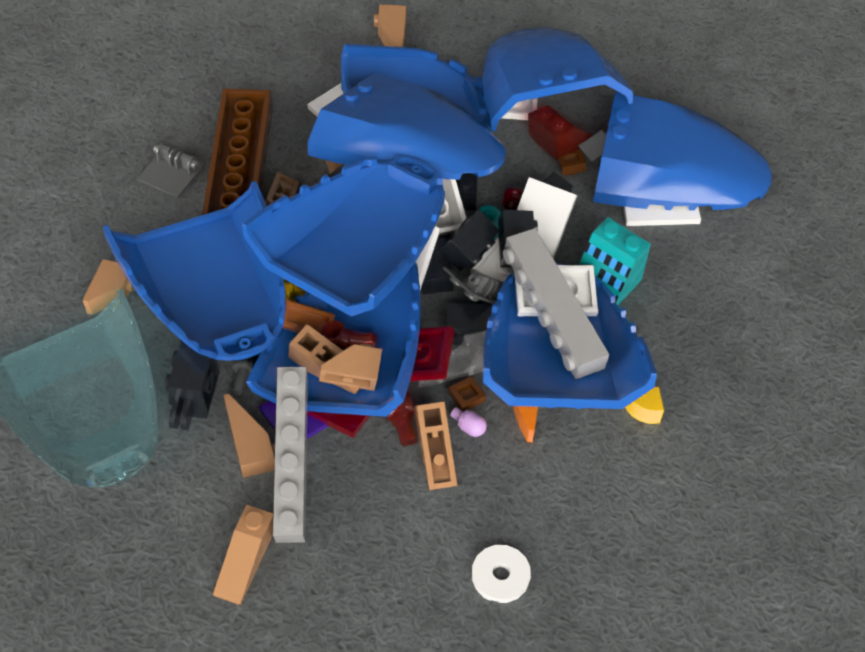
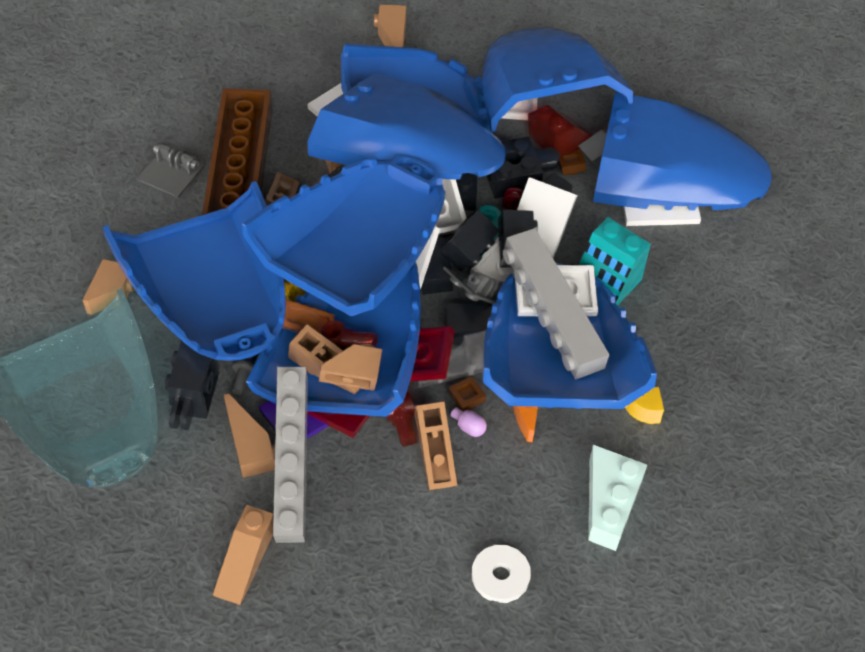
none -> black brick [486,136,559,198]
none -> light aqua wedge [588,445,647,551]

